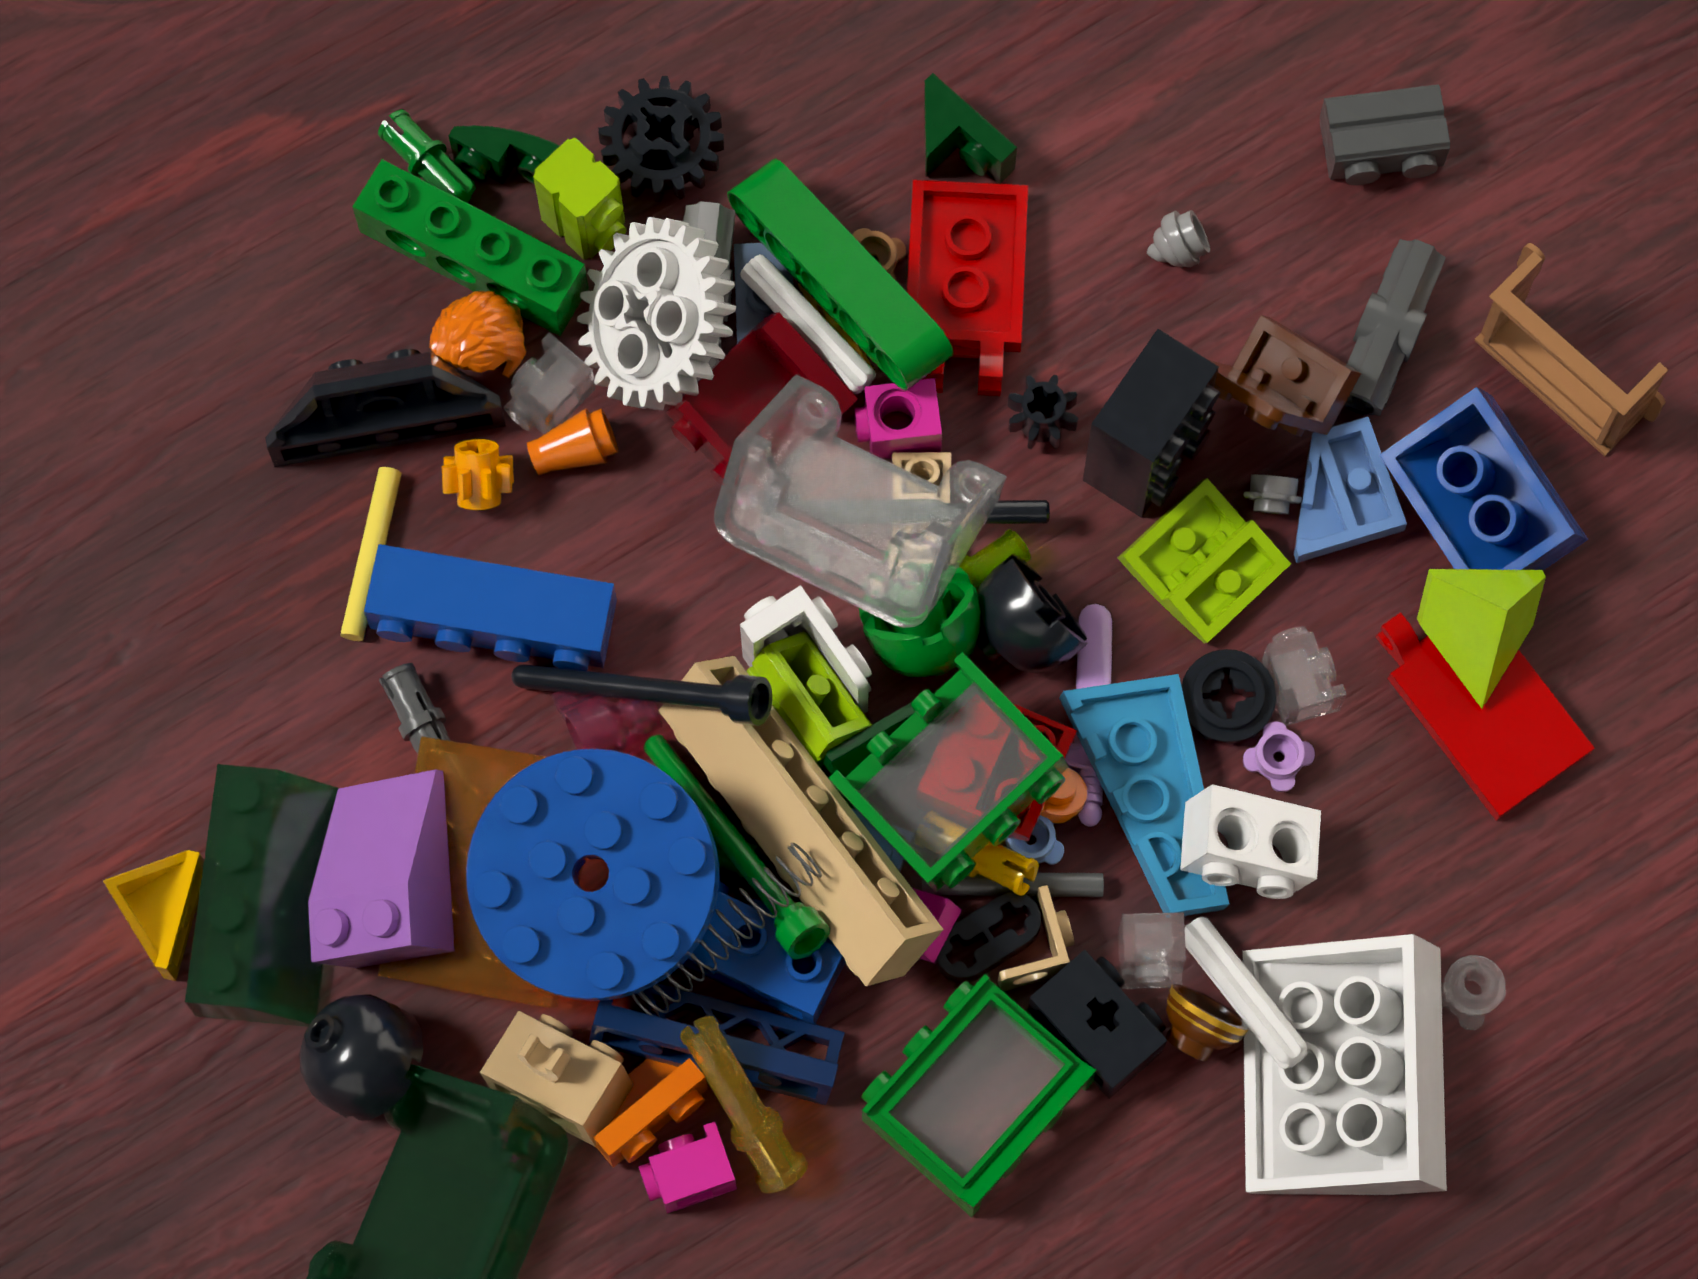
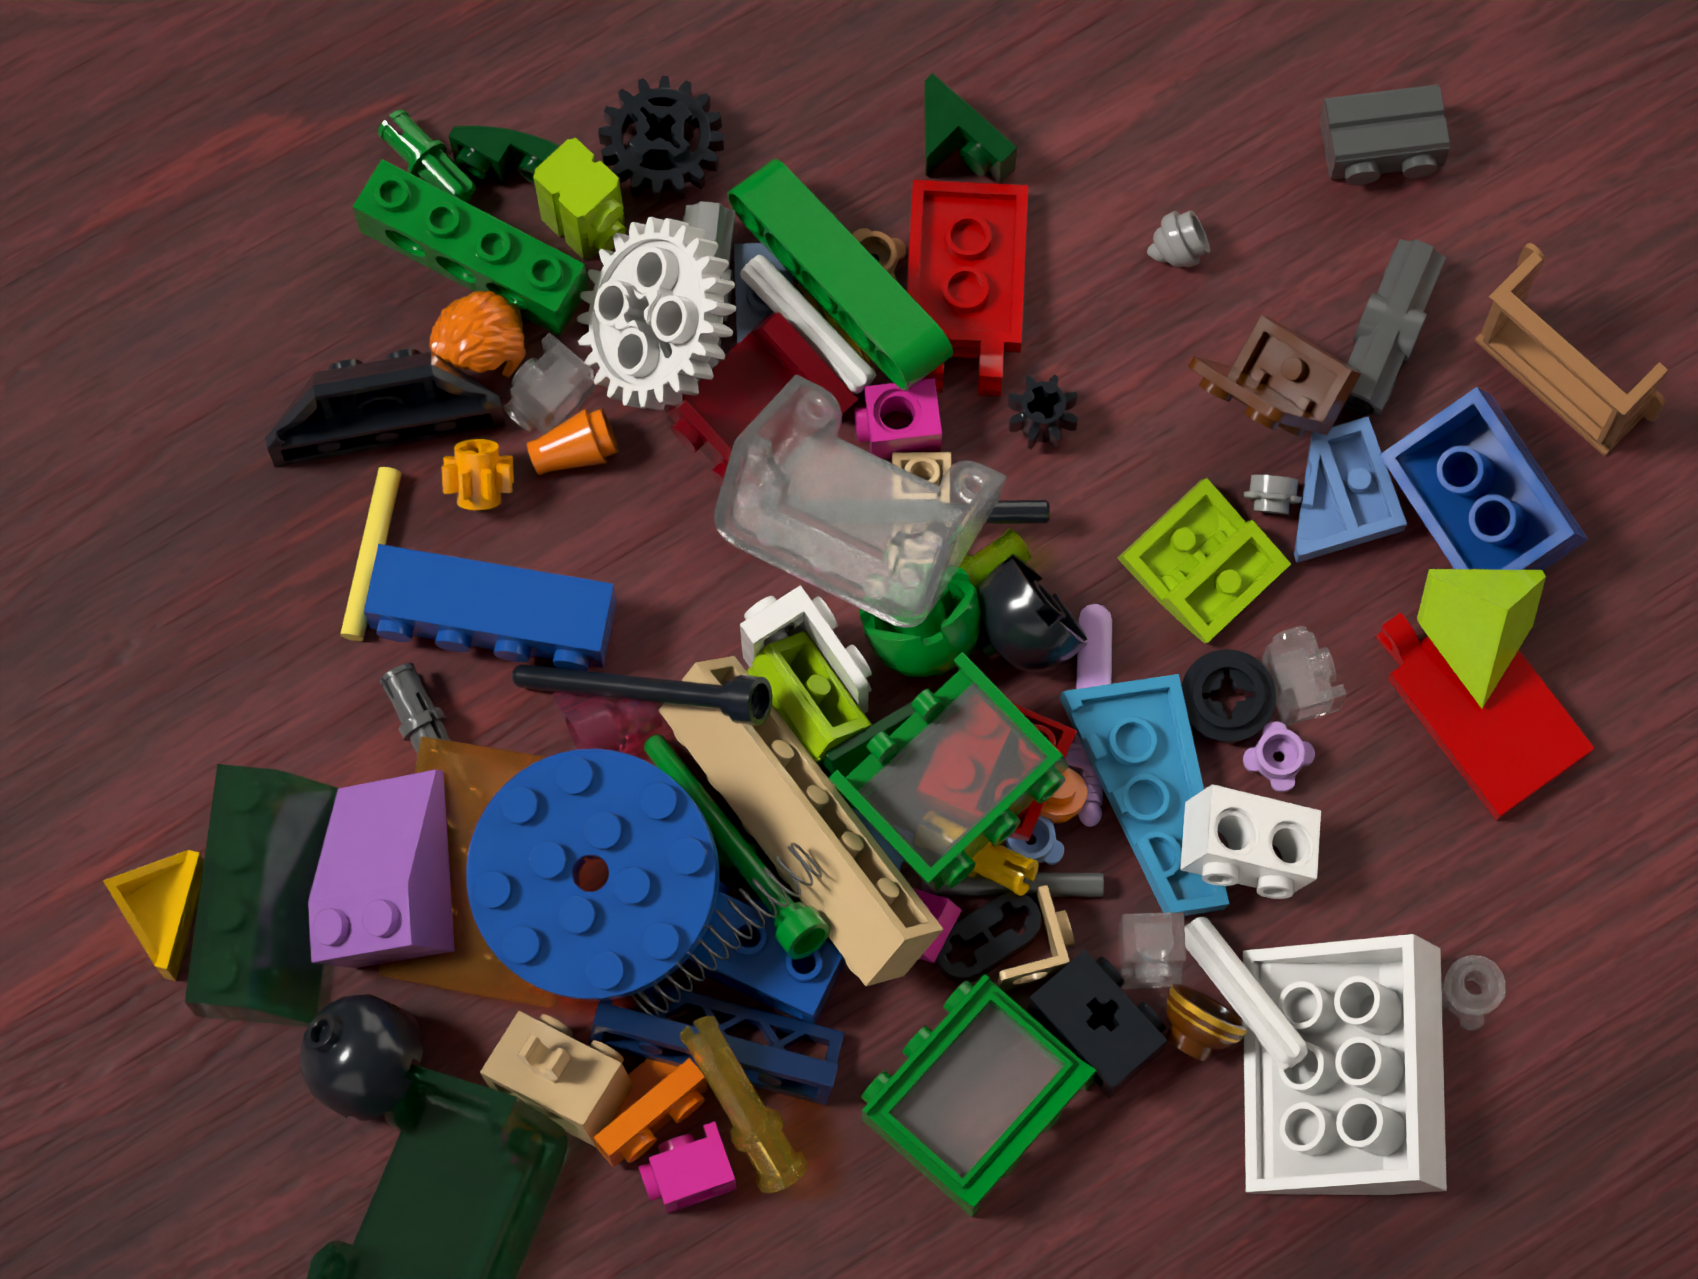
black brick [1083,329,1220,518] -> none

